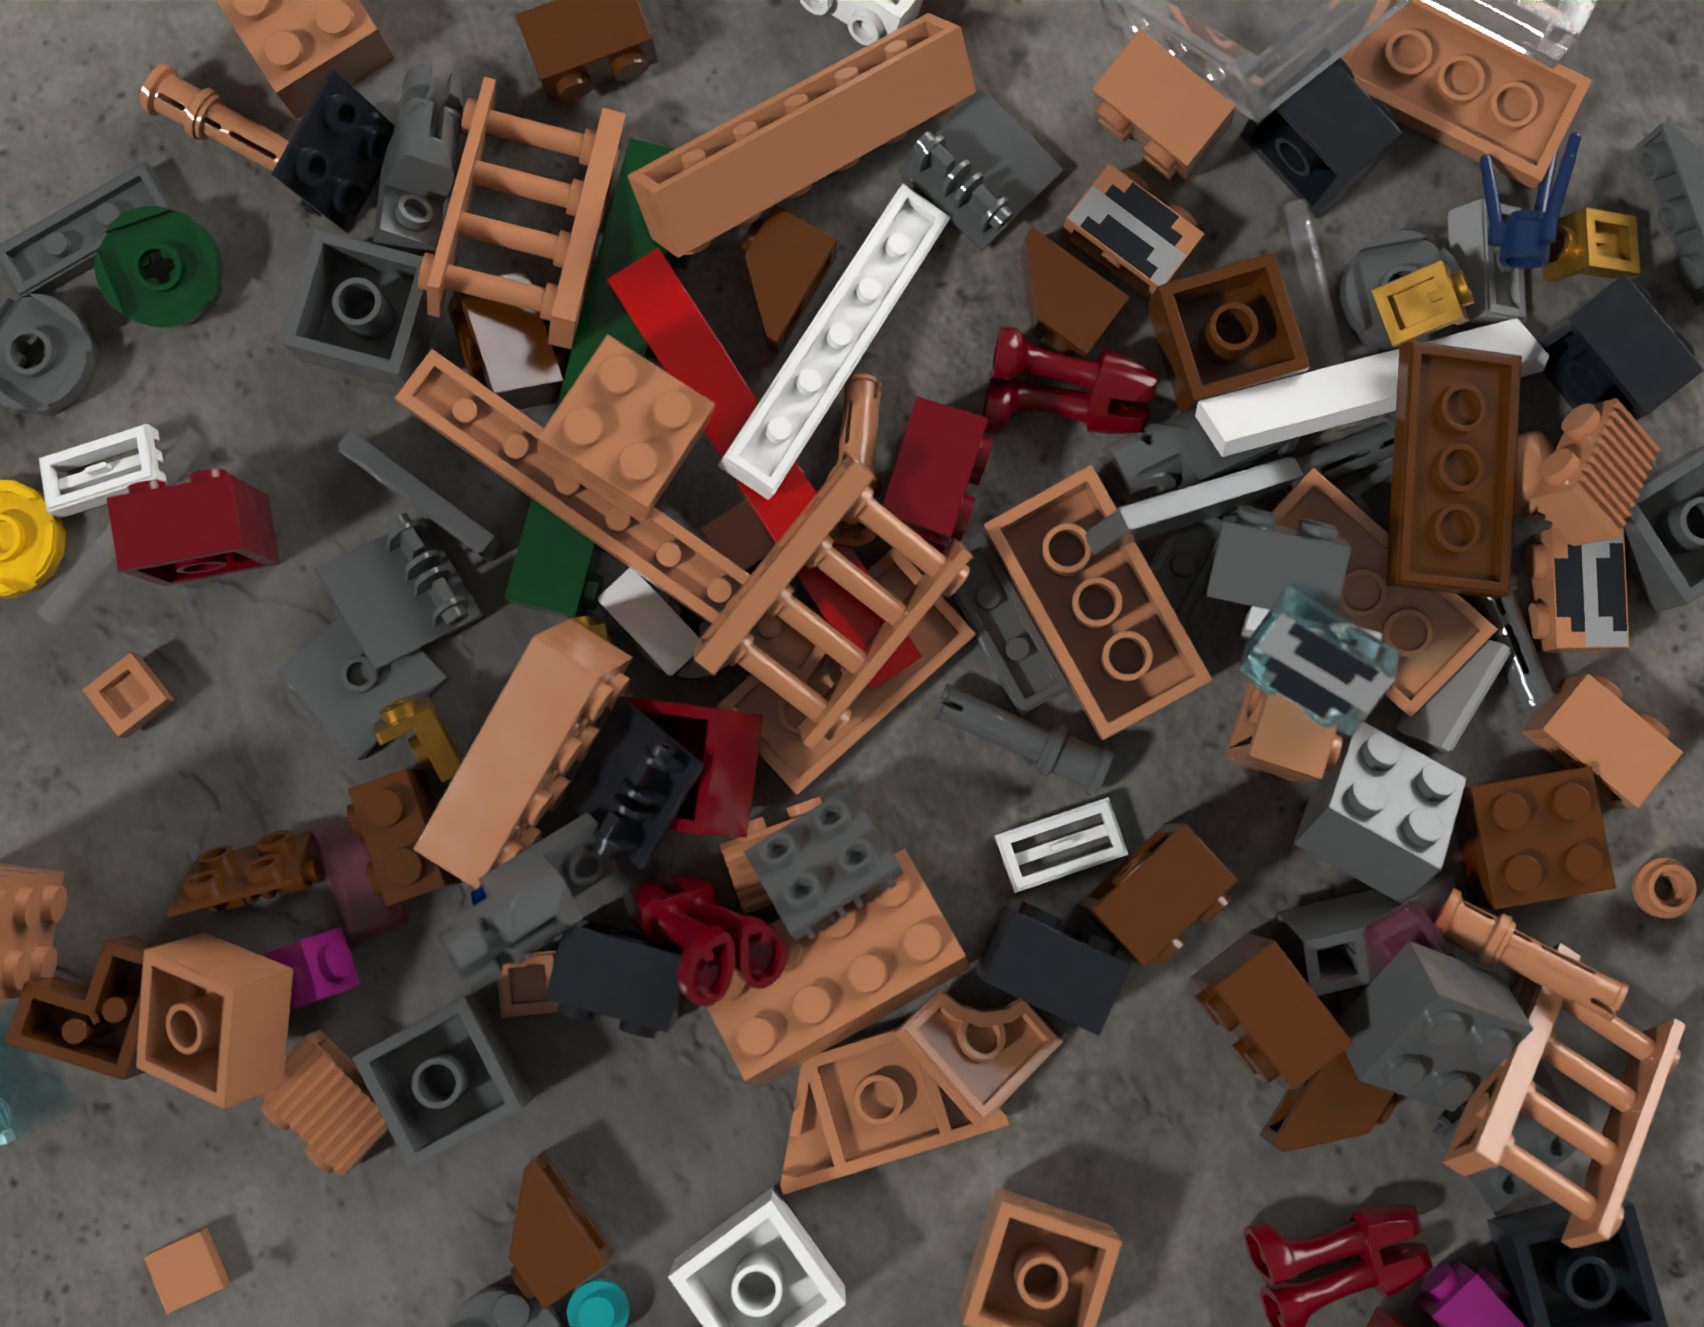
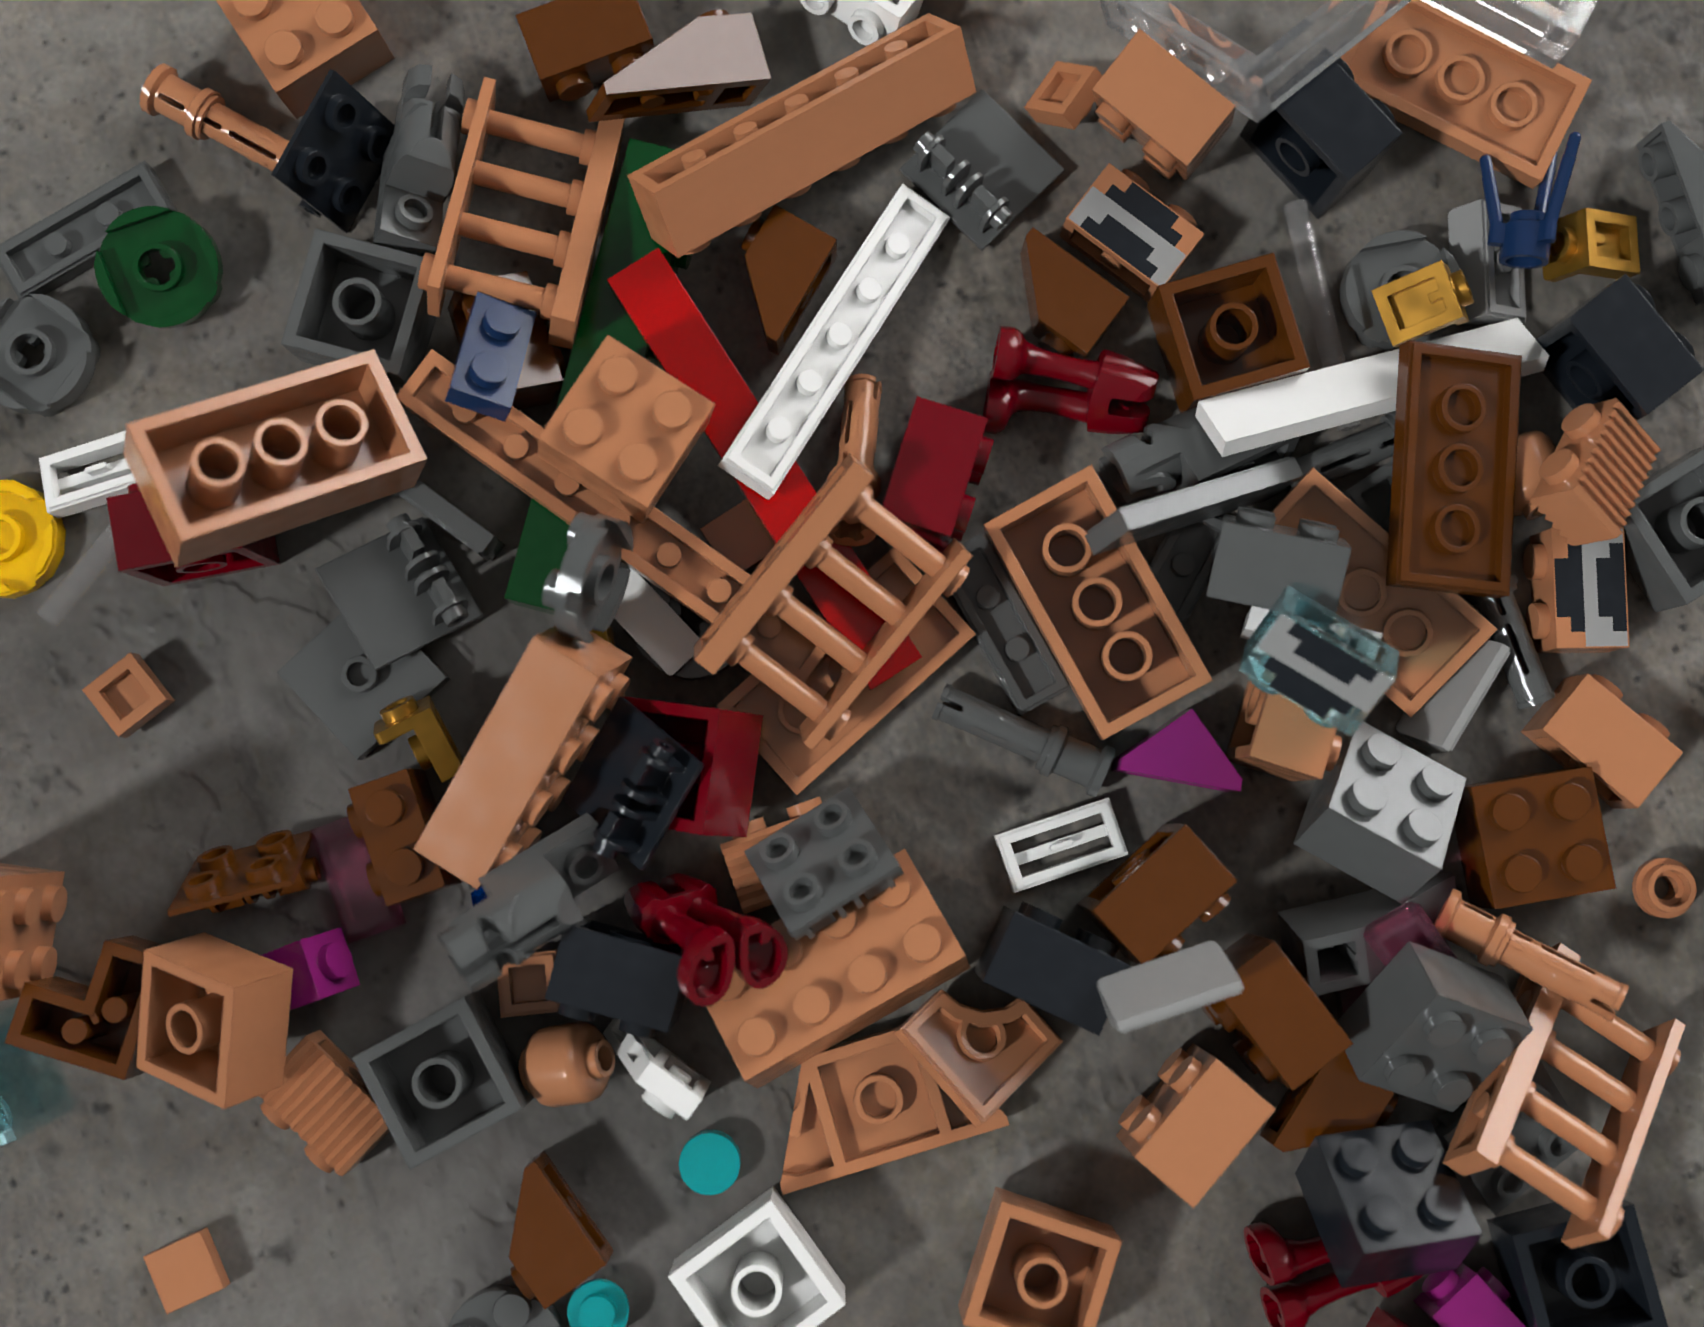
none -> nougat brick [123,349,427,568]
none -> dark blue plate [445,292,537,422]
none -> nougat head [519,1021,615,1108]
none -> dark grey plate [542,512,633,643]
none -> slope [586,9,772,122]
none -> white wing [603,1018,711,1120]
none -> teal tile [679,1130,741,1195]
none -> nougat plate [1024,61,1102,130]
none -> light grey slope [1097,941,1244,1034]
none -> magenta slope [1111,709,1243,792]
none -> nougat brick [1116,1043,1276,1209]
none -> black brick [1295,1119,1483,1289]

